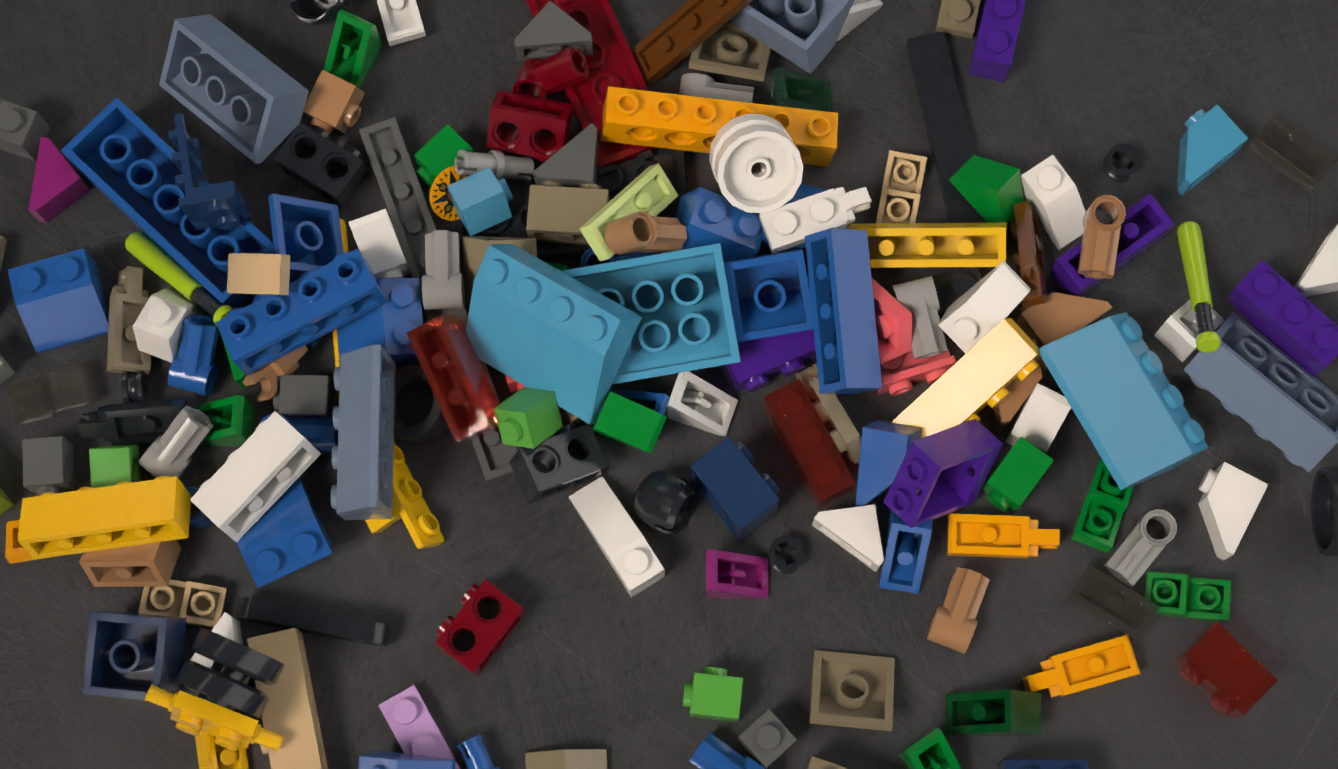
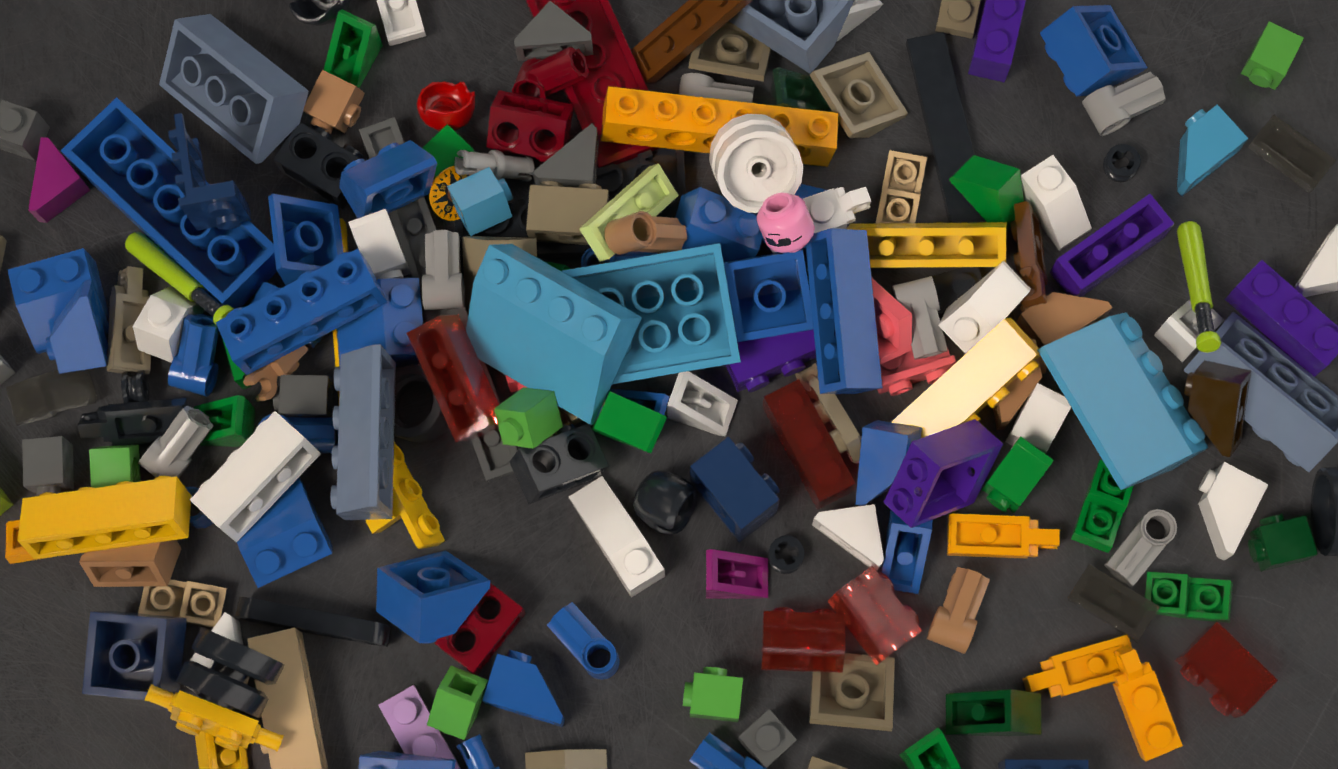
tan slope [227,253,290,295] -> none
medium nougat piece [1078,195,1126,279] -> none
none -> blue slope [46,279,108,374]
none -> blue slope [339,140,437,218]
none -> blue slope [376,550,490,644]
none -> red hair [417,81,475,131]
none -> bright green brick [427,665,489,740]
none -> blue slope [482,650,565,727]
none -> blue piece [547,602,620,680]
none -> bright pink head [756,193,815,253]
none -> clear red brick [761,607,845,673]
none -> dark tan slope [810,52,908,138]
none -> clear red brick [828,566,922,666]
none -> blue slope [1040,5,1148,97]
none -> light grey piece [1082,71,1166,136]
none -> light orange hinge [1113,645,1183,762]
none -> dark brown slope [1185,360,1252,457]
none -> bright green brick [1241,21,1304,90]
none -> dark green brick [1248,514,1318,572]

